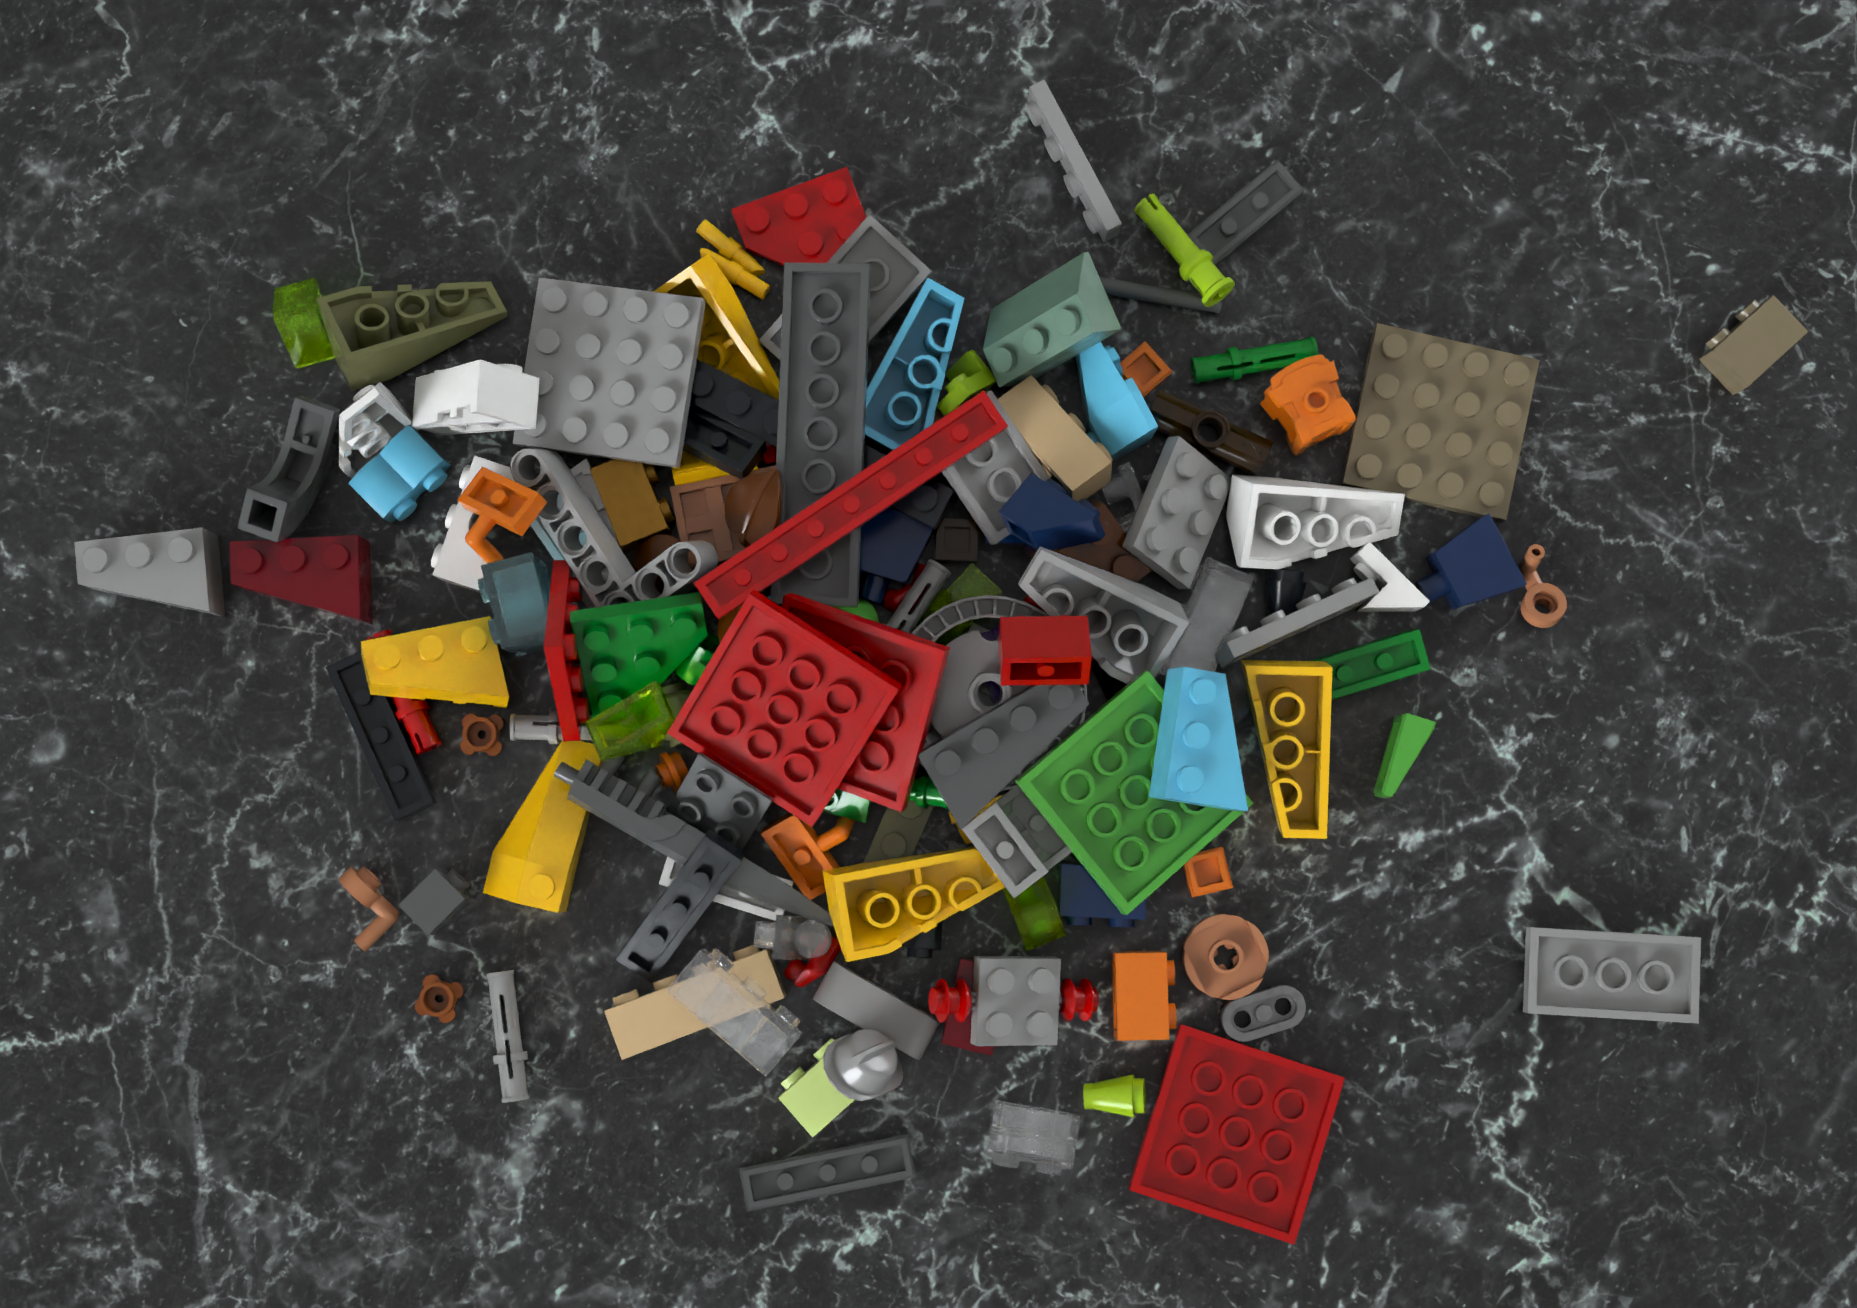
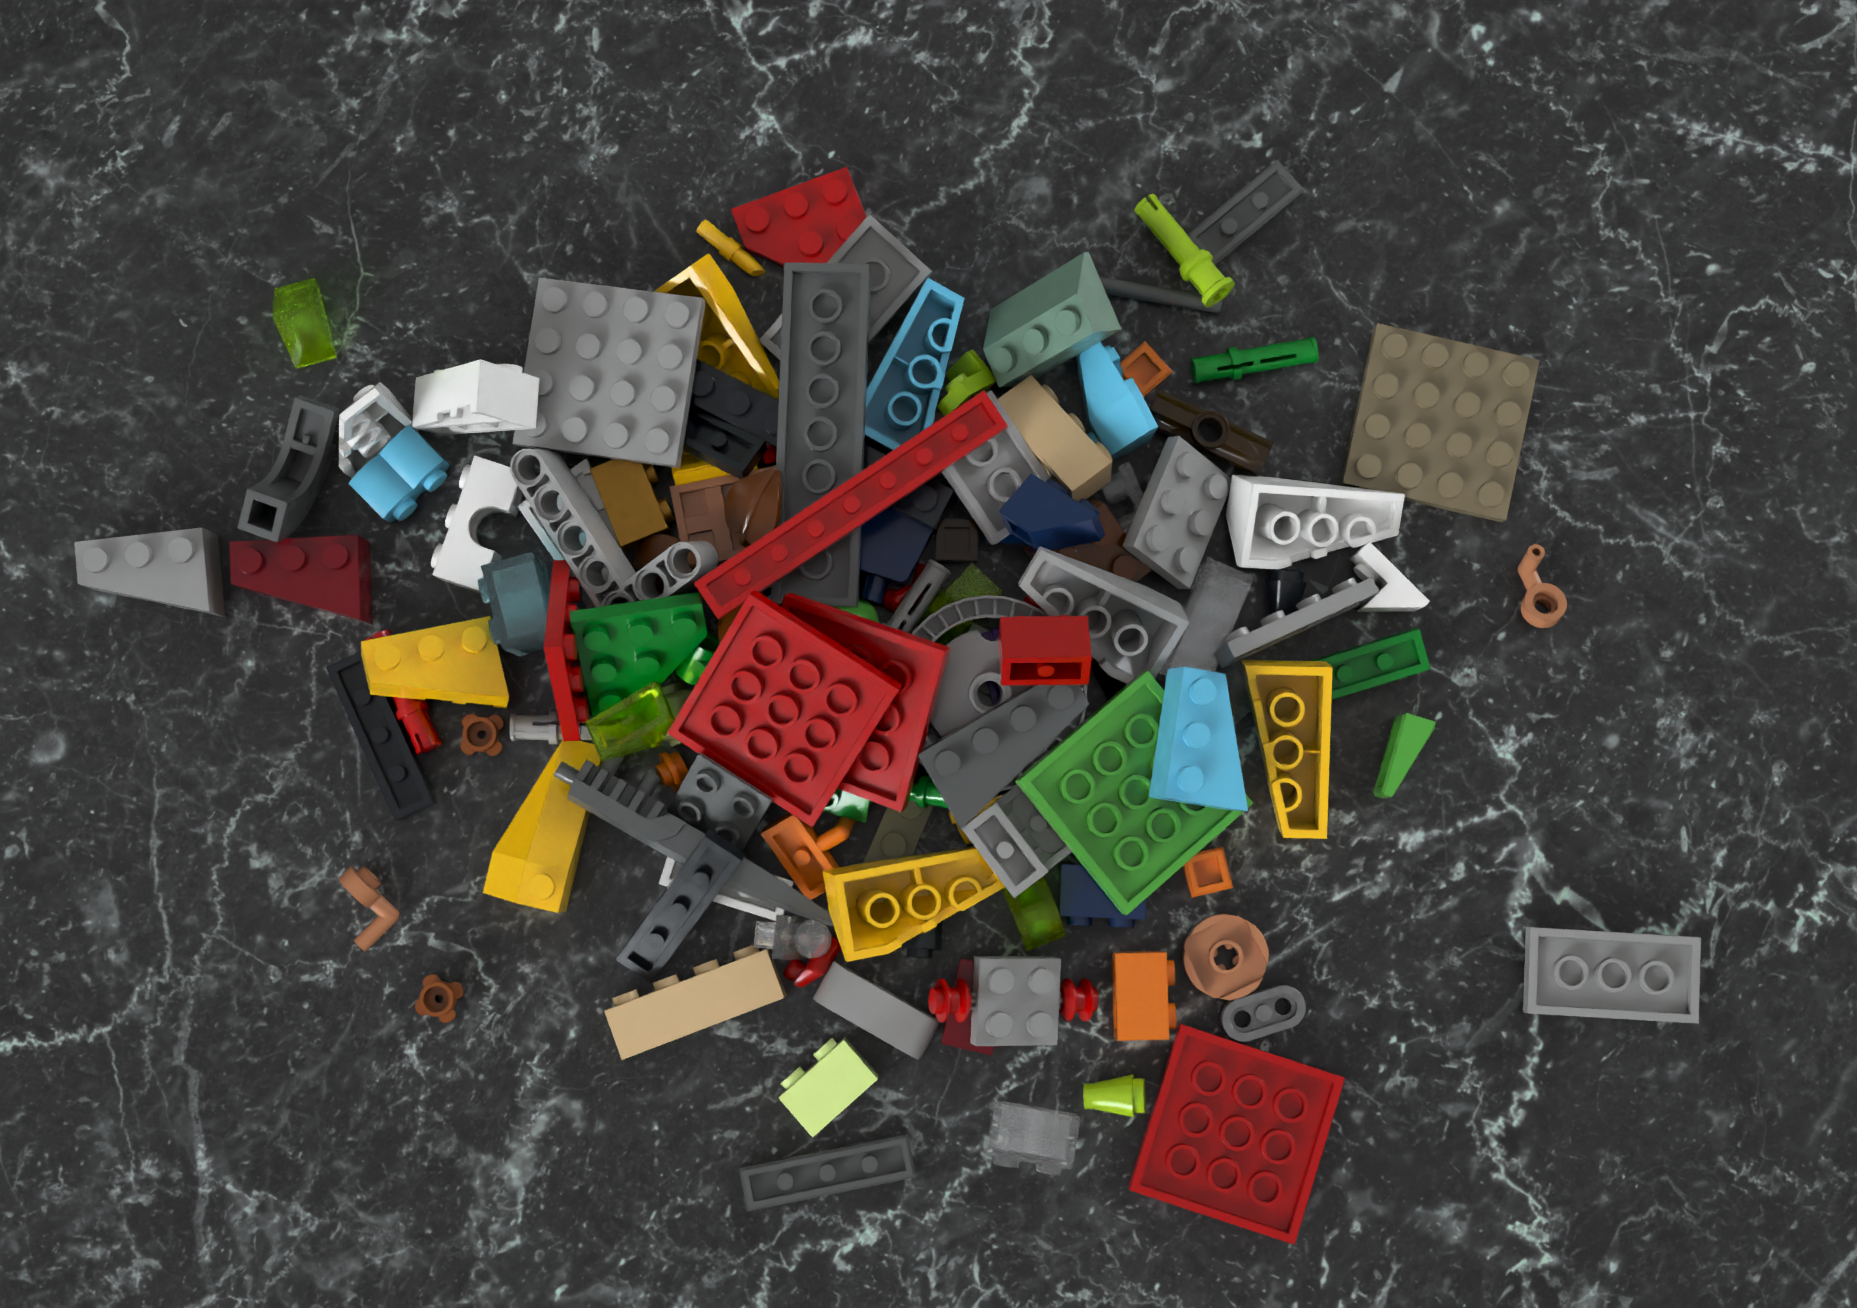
olive wedge [316,281,507,392] -> none
dark grey brick [398,868,473,936] -> none
orange plate [457,467,547,568] -> none
light grey pin [486,970,529,1103] -> none
clear brick [666,948,803,1077] -> none
yellow piece [700,248,771,300] -> none
light grey piece [823,1029,903,1101] -> none
light grey plate [1025,80,1122,242] -> none
orange piece [1259,354,1356,456] -> none
dark blue torso [1415,513,1527,609] -> none
dark tan brick [1699,295,1809,395] -> none

